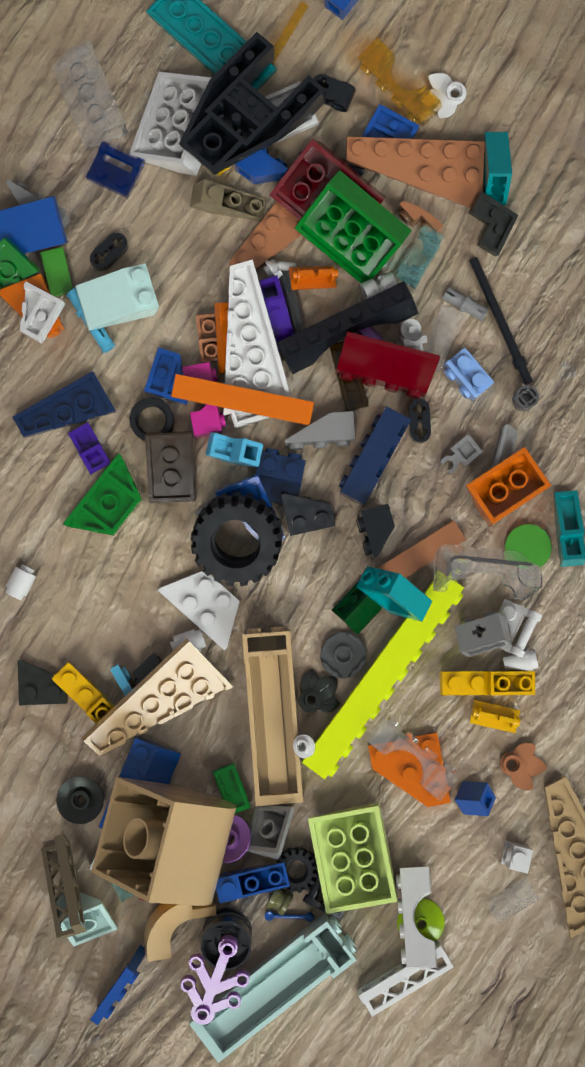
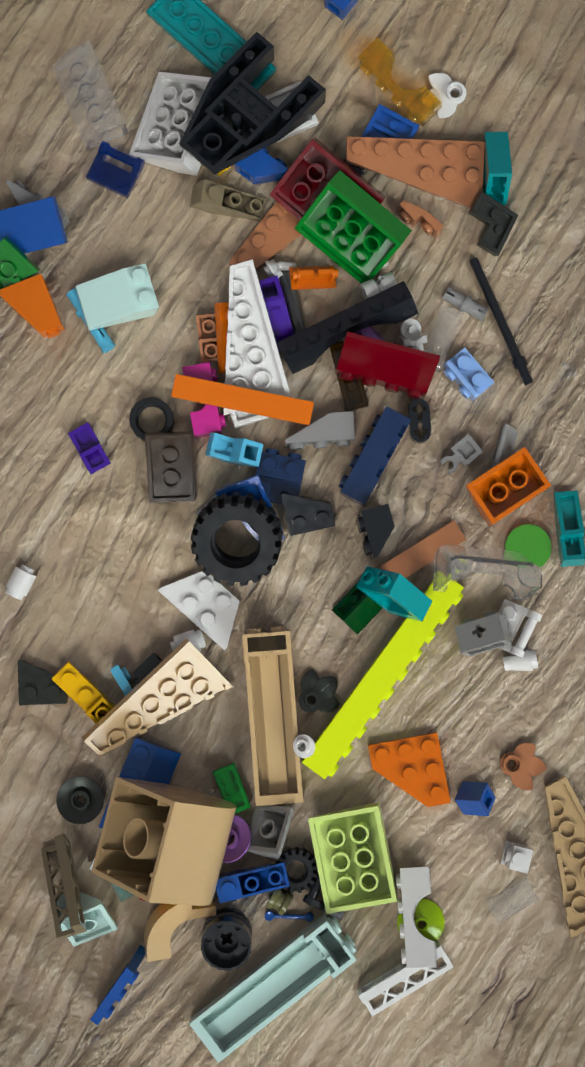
dark blue wing [12,371,116,438] -> none
white wing [20,282,65,344] -> none
bright green tile [40,247,74,297] -> none
green wing [63,453,143,536] -> none
black beam [90,233,129,271] -> none
blue wing [144,347,188,406] -> none
plant [181,935,250,1025] -> none
clear yellow bar [271,2,308,65] -> none
black piece [314,74,356,112] -> none
dark grey tile [320,632,366,679] -> none
clear arch [365,716,458,801] -> none
clear light blue piece [396,225,444,289] -> none
yellow slope [439,671,535,695] -> none
yellow hinge [469,700,521,733] -> none
flat silver wheel [512,385,539,412] -> none

